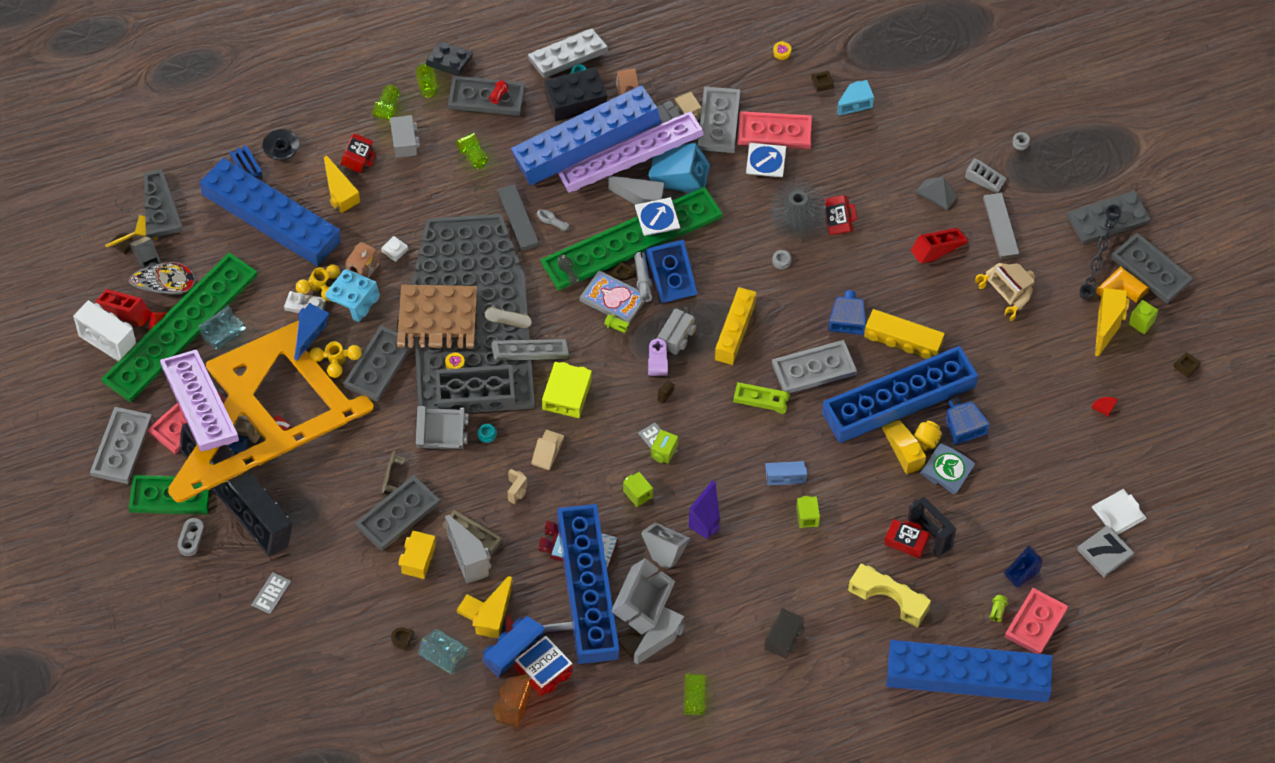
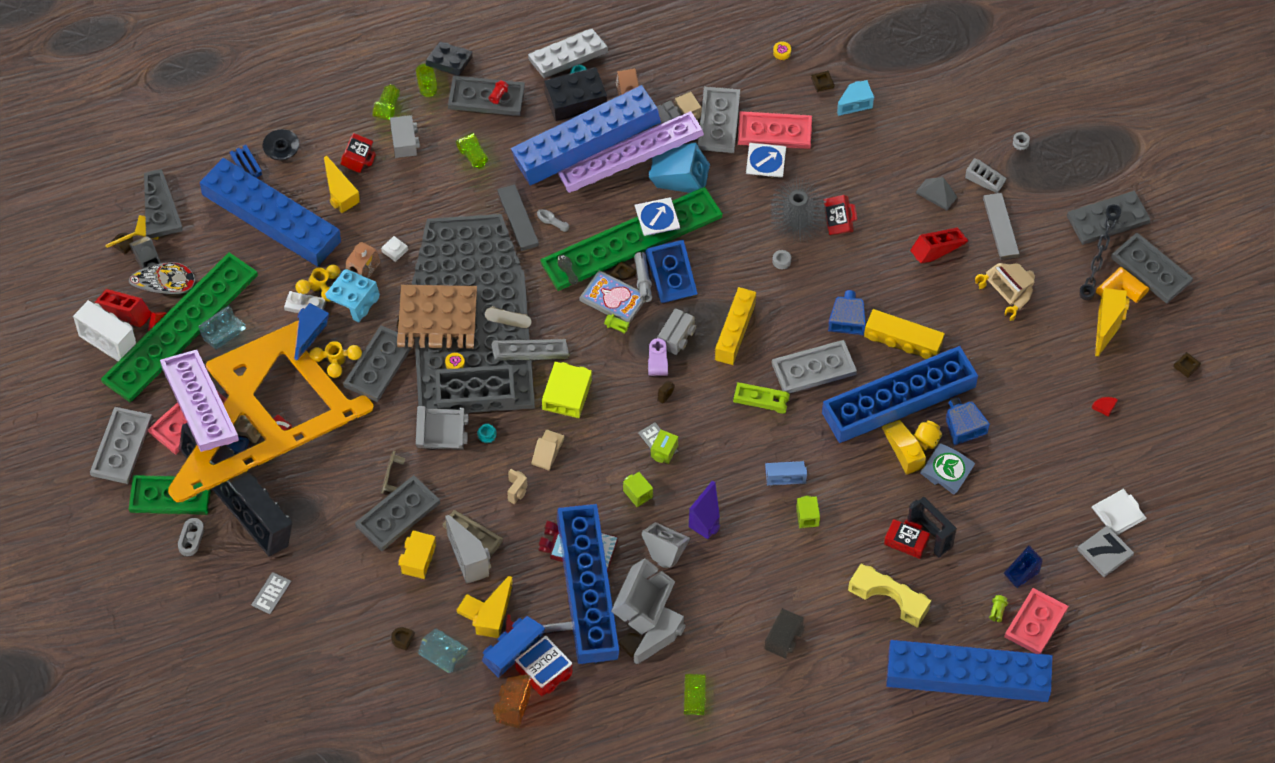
light grey slope [609,176,664,205] -> none
lime brick [1129,300,1158,334] -> none

